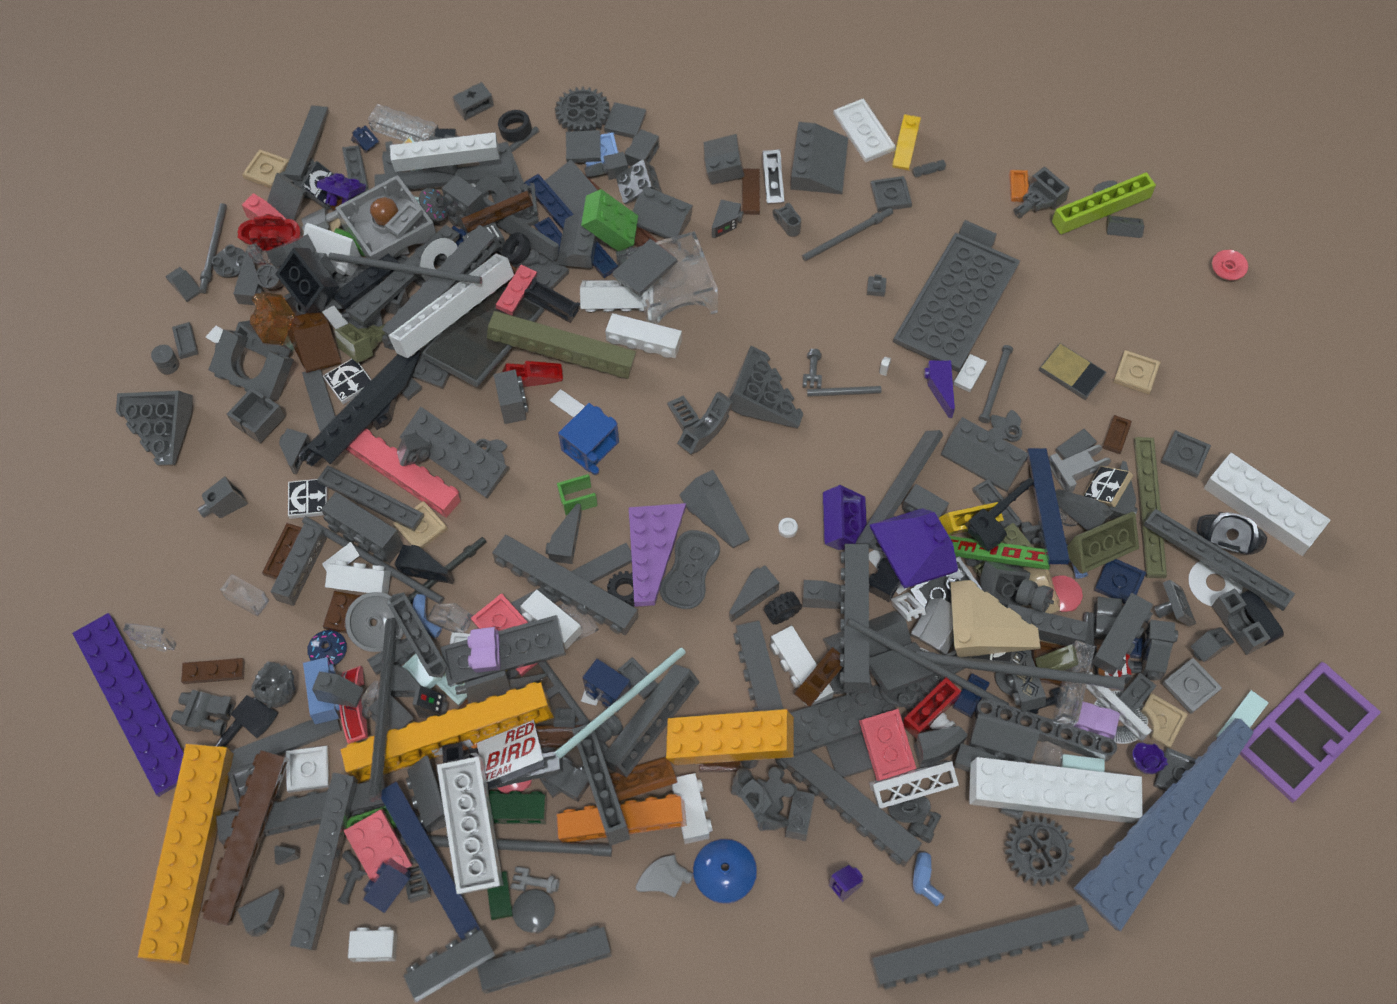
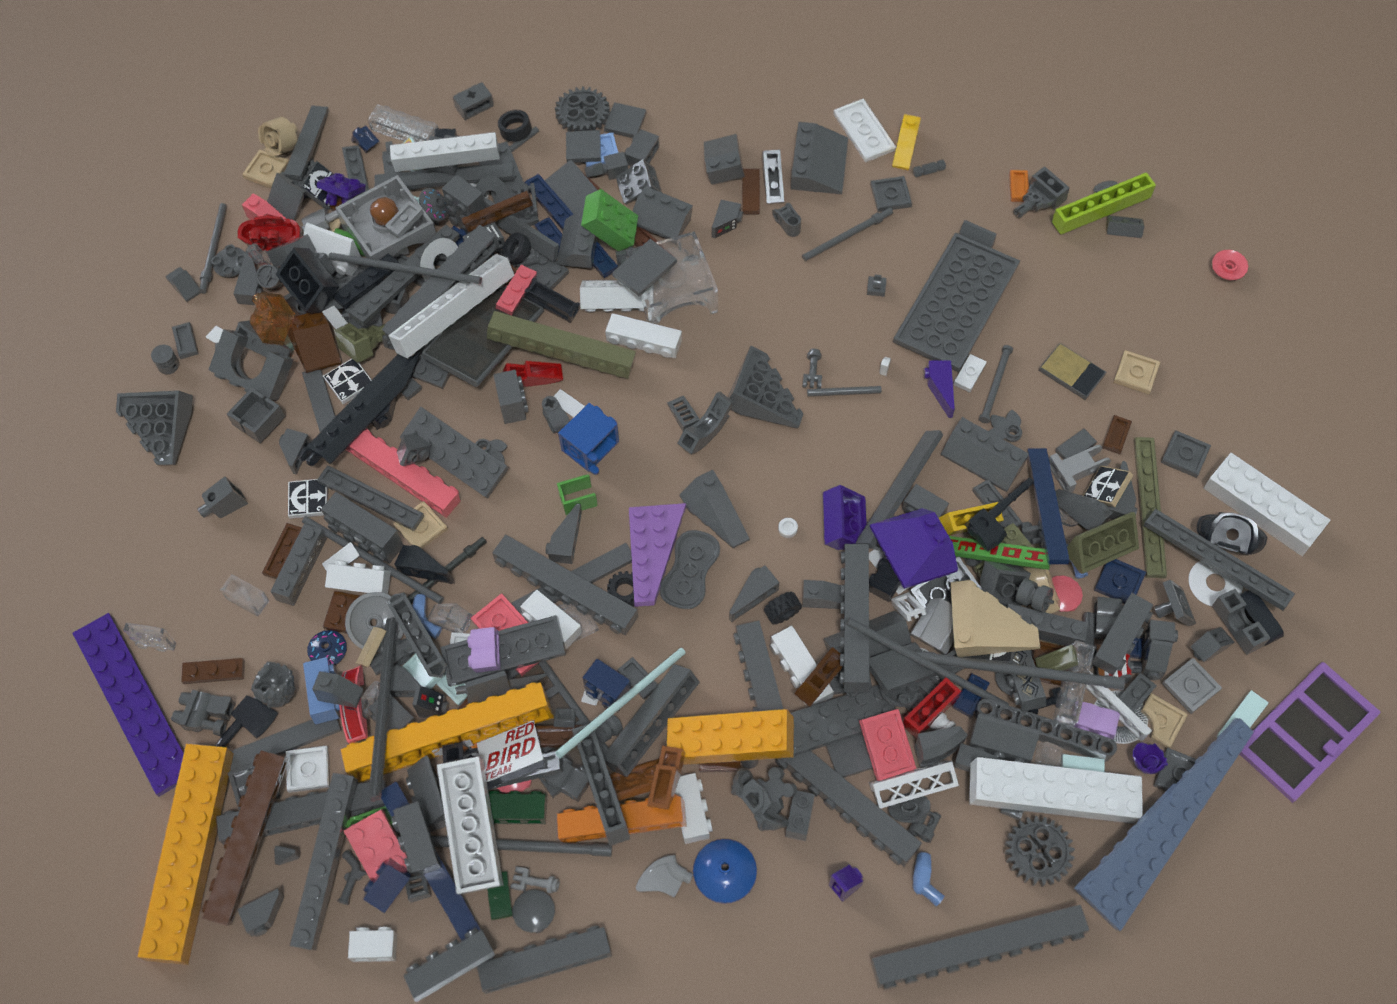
none -> tan brick [258,117,297,156]
none -> tan tile [356,627,386,667]
none -> dark grey brick [391,801,441,877]
none -> dark grey piece [542,396,570,434]
none -> dark orange slope [647,746,686,810]

